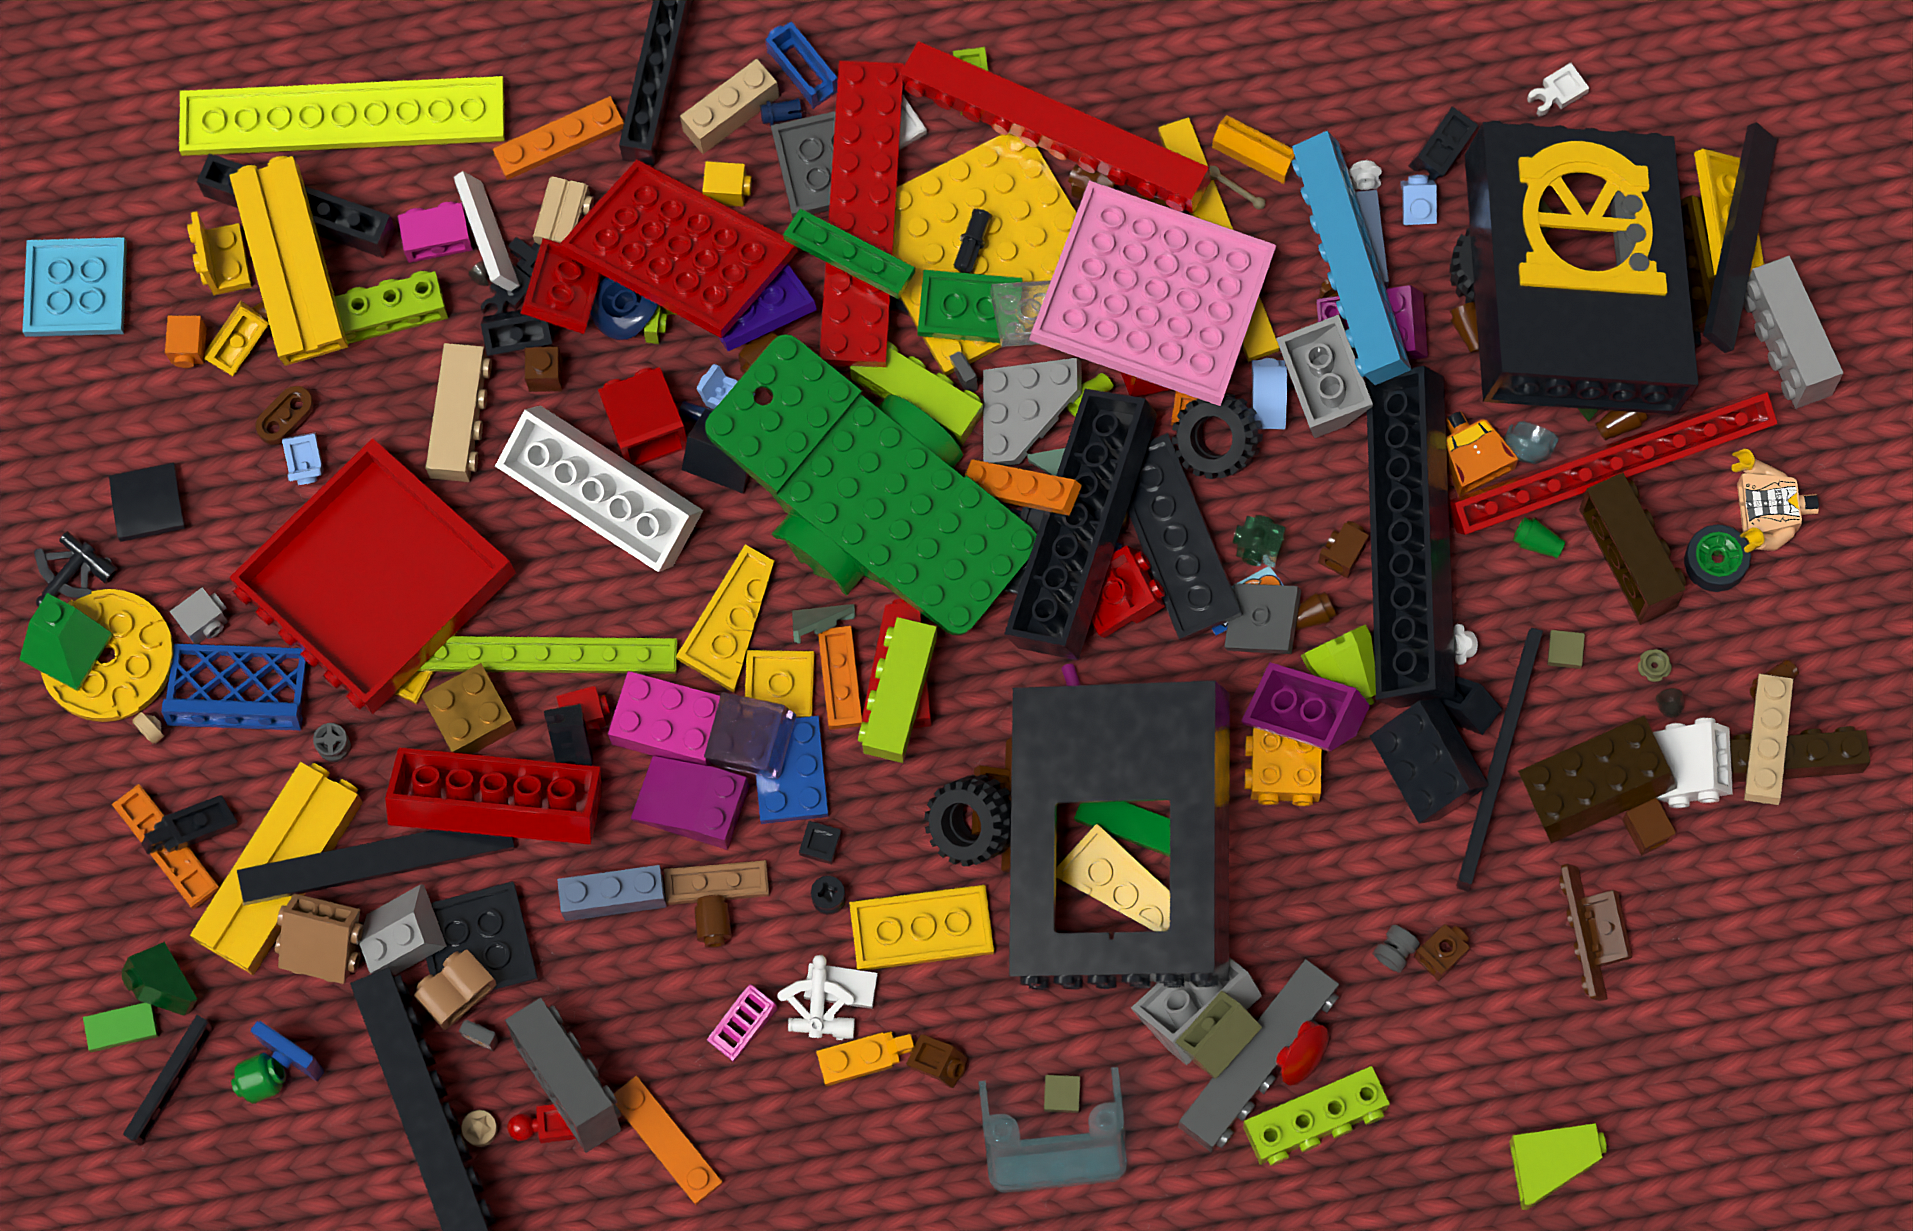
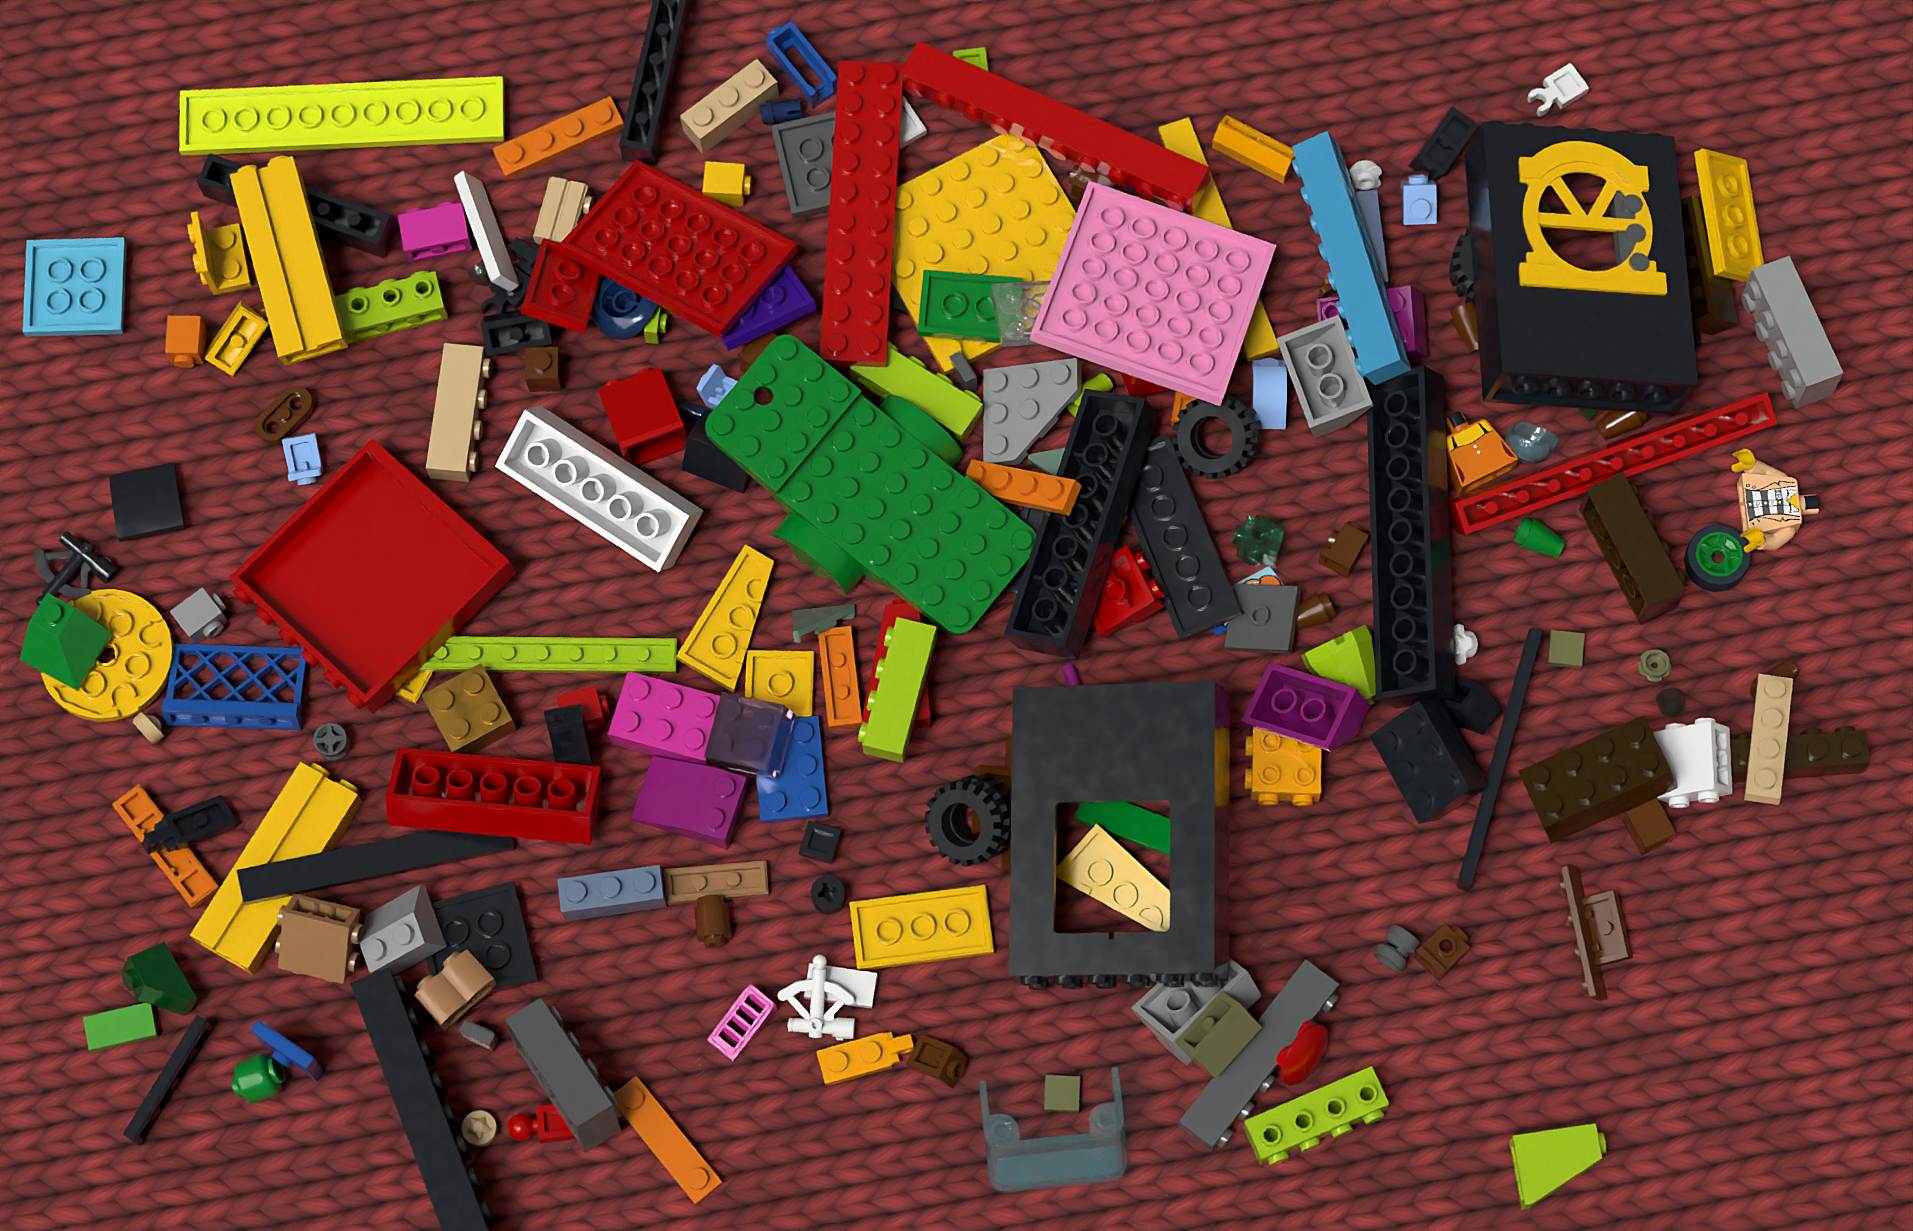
green plate [783,209,915,299] -> none
black axle [953,209,992,273] -> none
dark tan hinge [1209,166,1266,210] -> none
black tile [1703,122,1777,353] -> none

